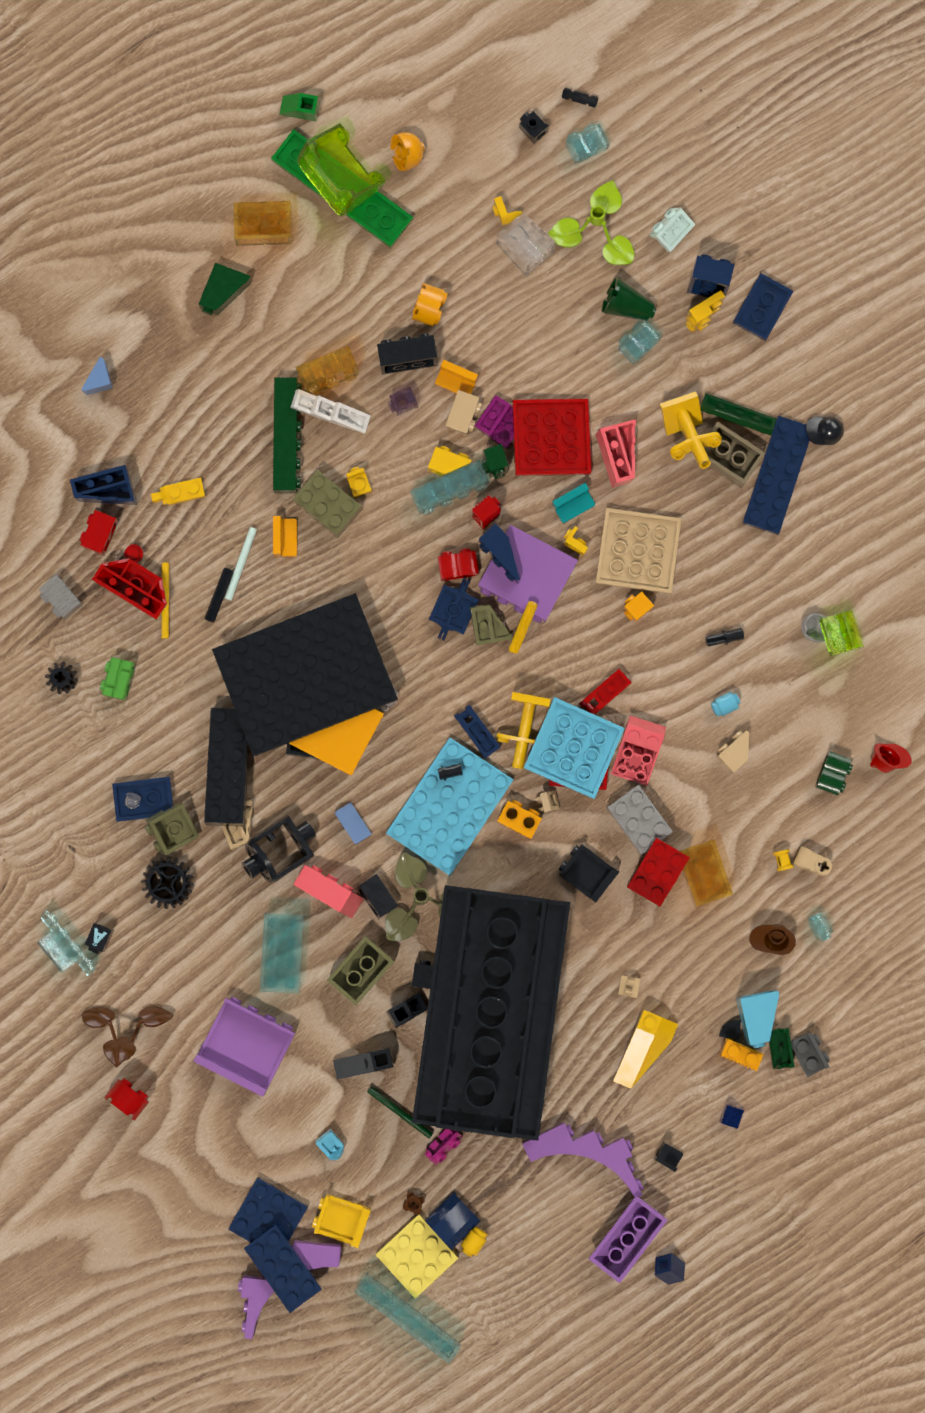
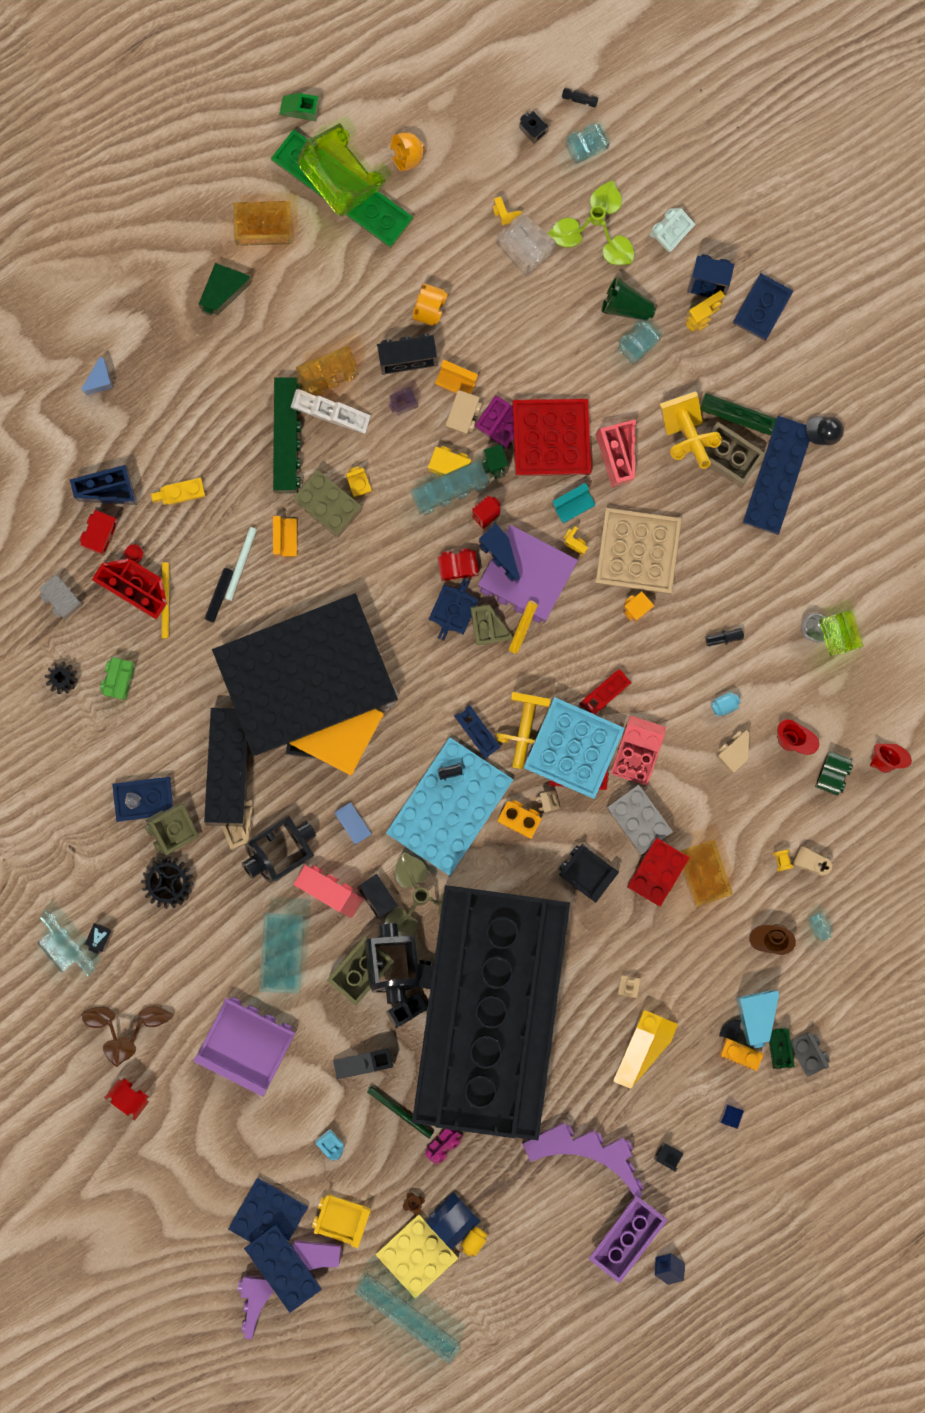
none -> black piece [364,923,420,1004]
none -> red piece [777,719,820,755]

